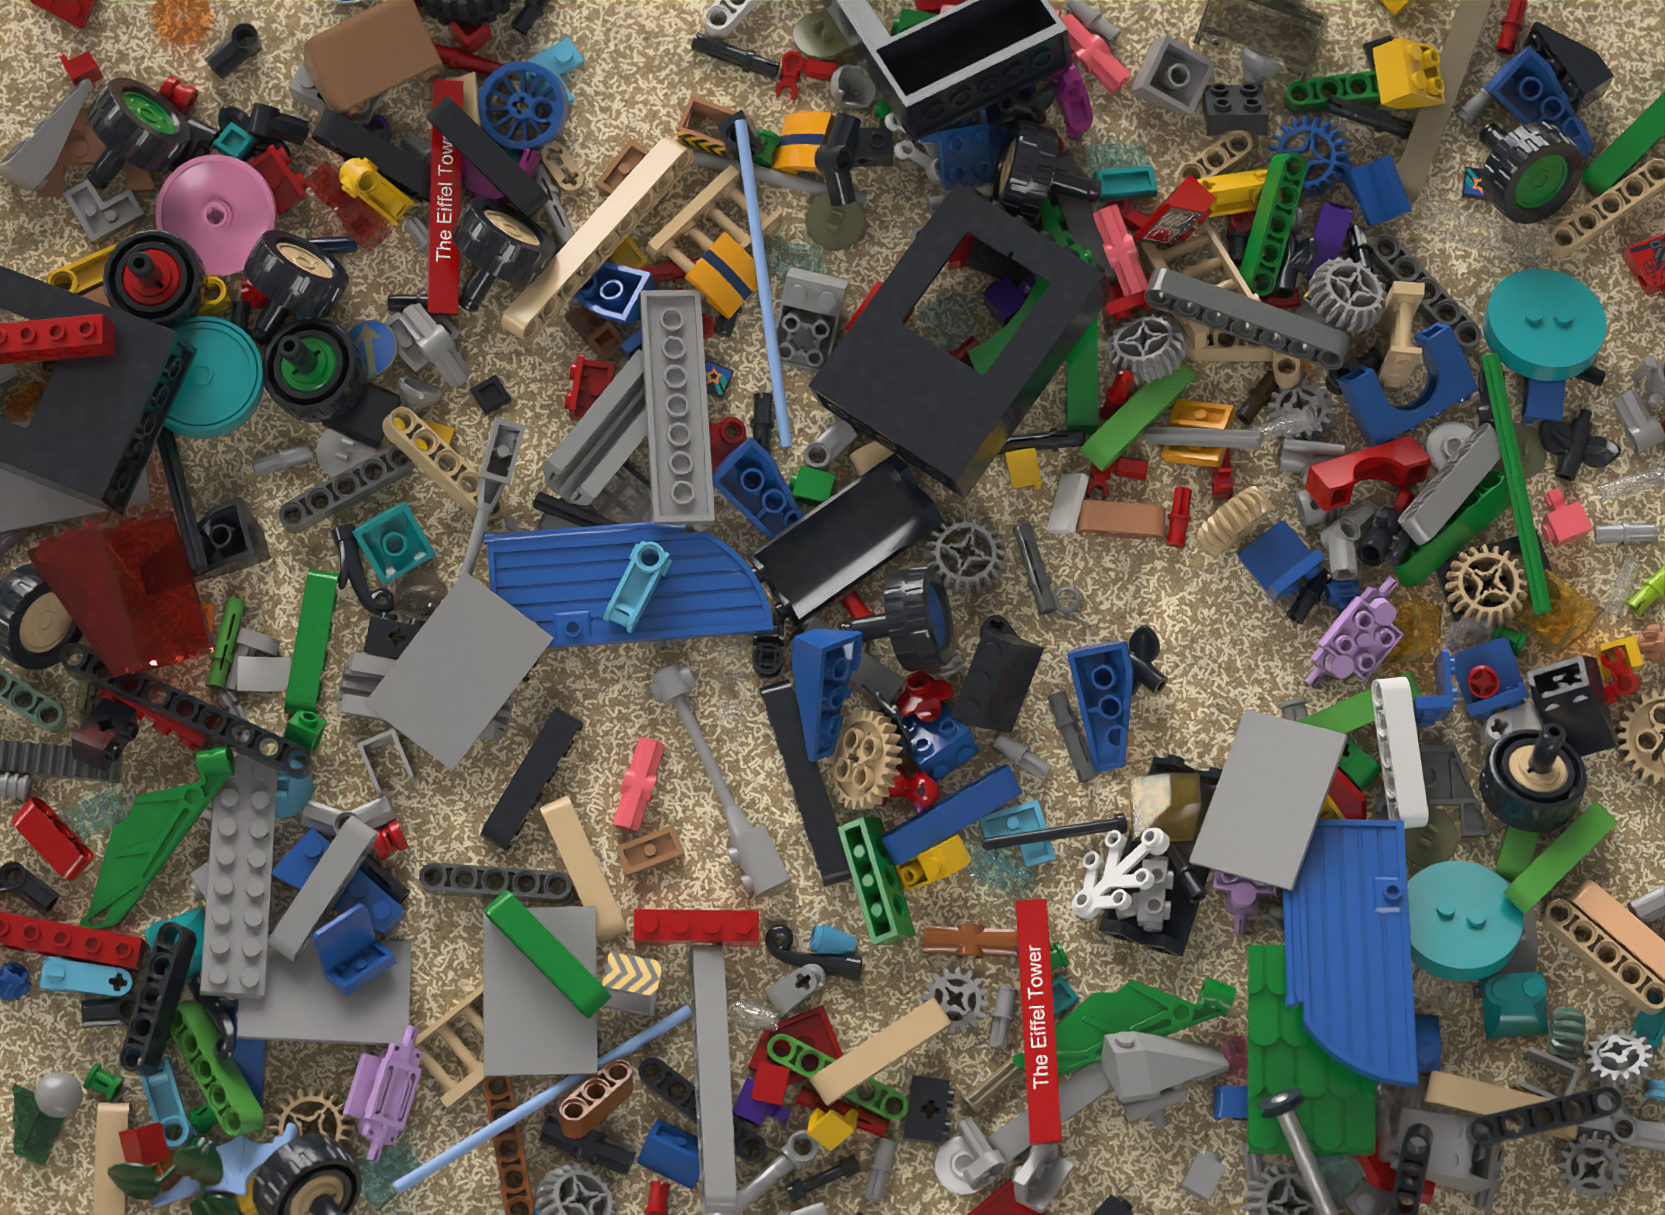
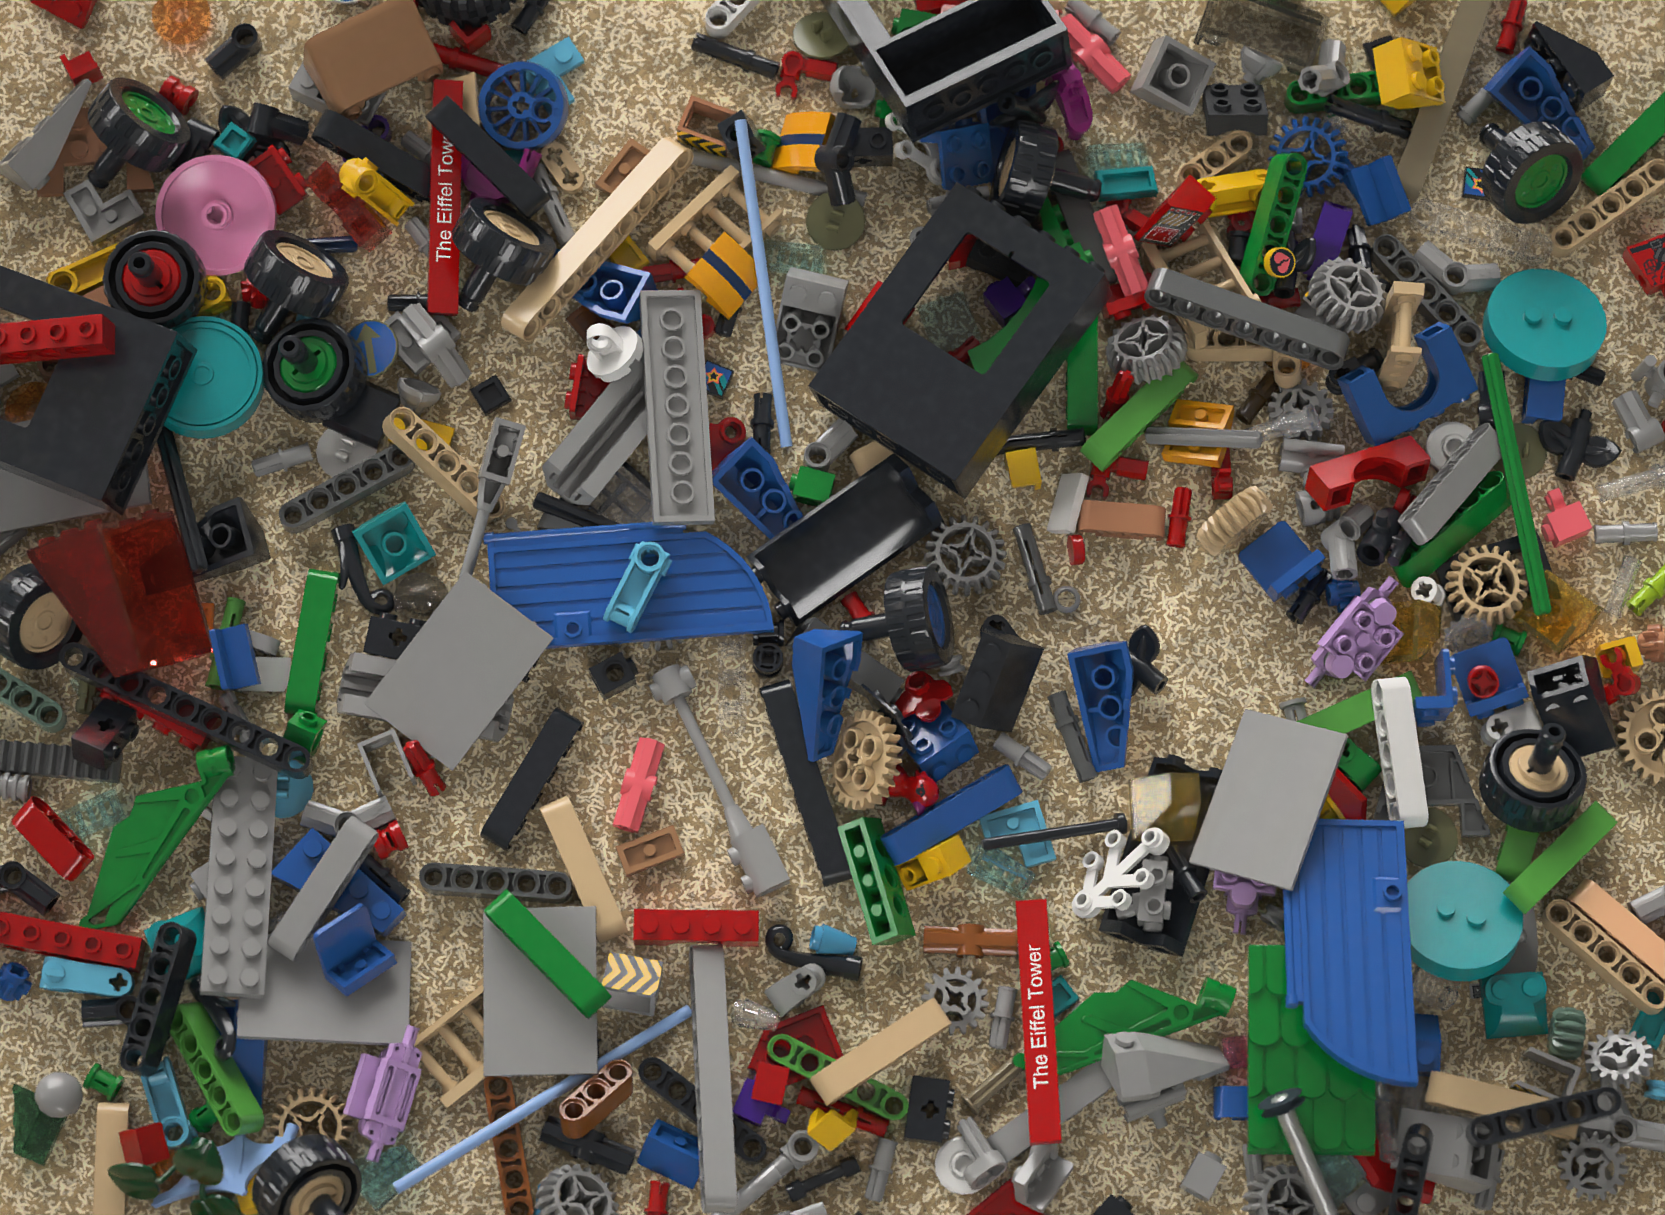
none -> blue panel [209,624,261,691]
none -> red axle [403,740,446,796]
none -> white tile [586,323,643,382]
none -> black brick [589,652,639,701]
none -> red tile [1067,534,1085,565]
none -> tile [1264,247,1295,278]
none -> light grey piece [1297,38,1350,97]
none -> white bush [1411,576,1446,610]
none -> light grey piece [1414,240,1501,296]

